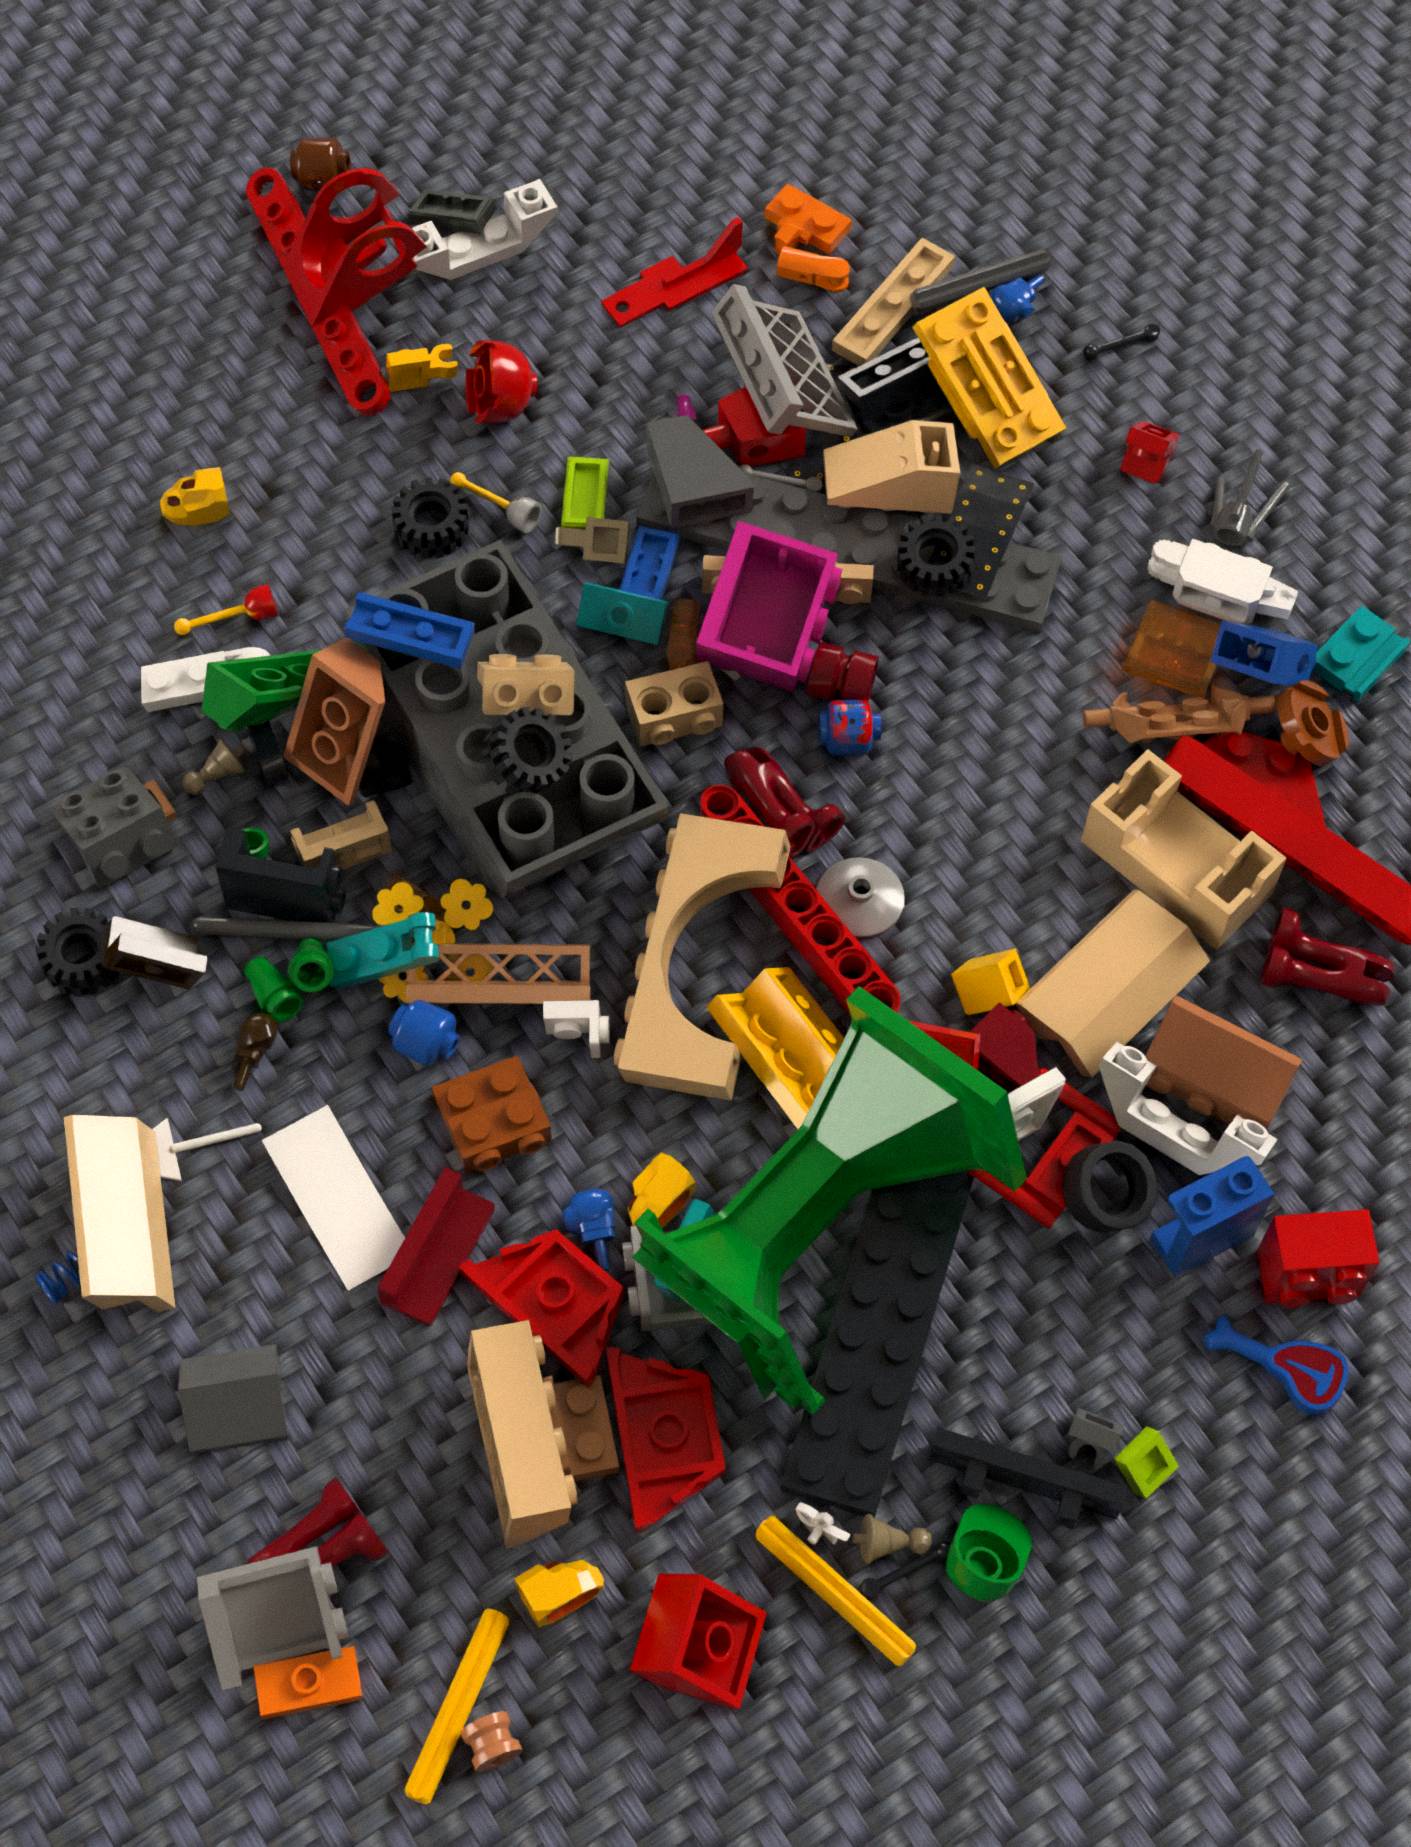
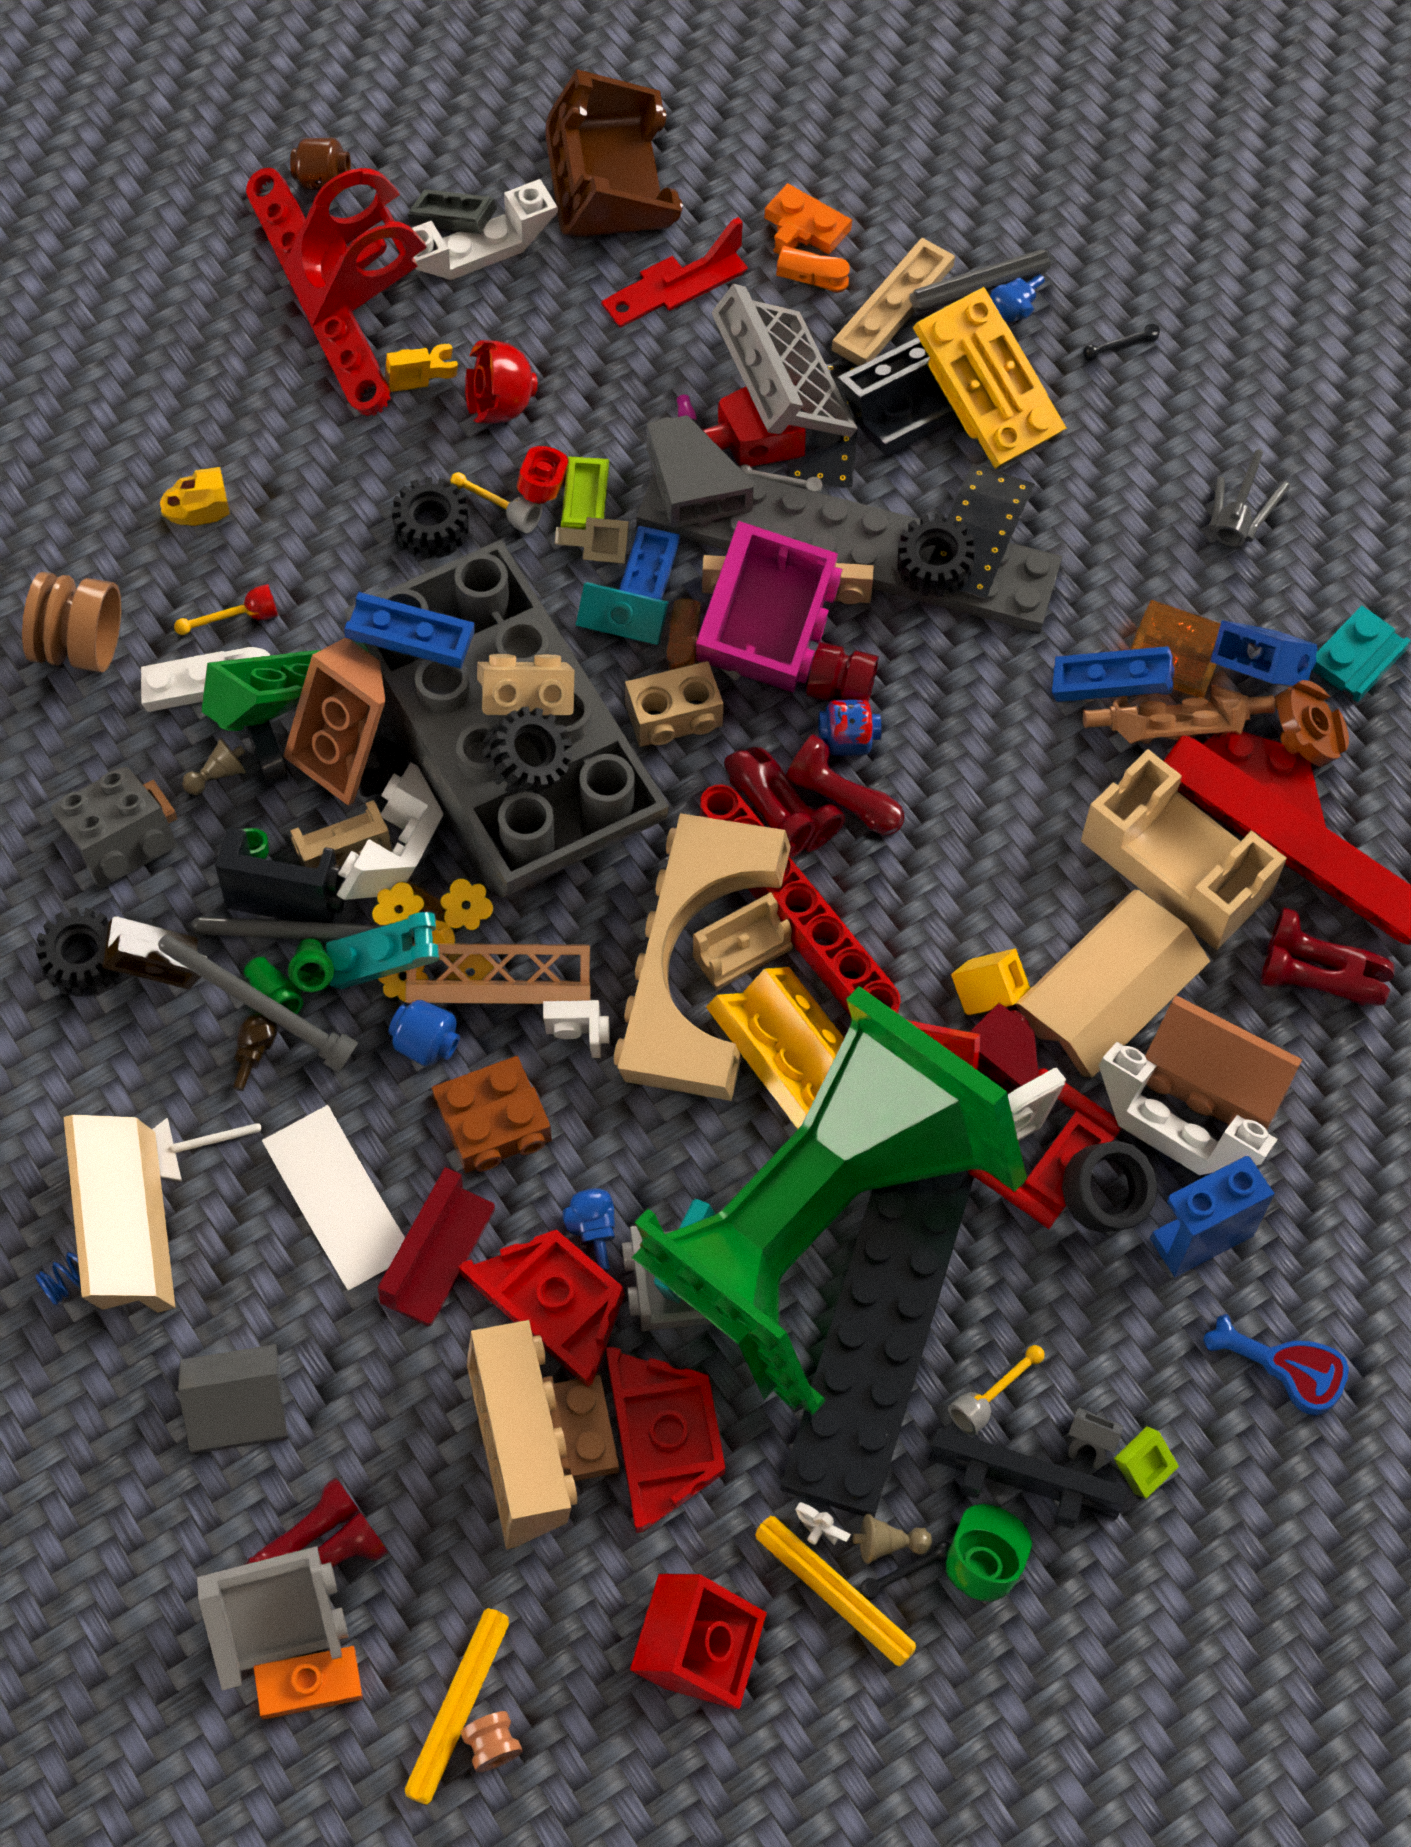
yellow rock [514,1560,604,1628] -> none
yellow rock [627,1152,696,1229] -> none
light grey dish [816,857,905,939] -> none
tan slope [823,420,960,514] -> none
red slope [1121,420,1181,483] -> none
white hinge [1147,539,1298,625] -> none
red brick [1257,1209,1380,1308] -> none
none -> medium nougat wheel [22,572,121,673]
none -> dark grey piece [158,935,359,1074]
none -> white slope [337,762,443,900]
none -> red plate [516,446,568,504]
none -> reddish brown windscreen [545,69,683,237]
none -> tan hinge [693,892,793,991]
none -> dark red piece [785,734,904,835]
none -> hinge [948,1345,1045,1436]
none -> blue hinge [1052,646,1175,702]

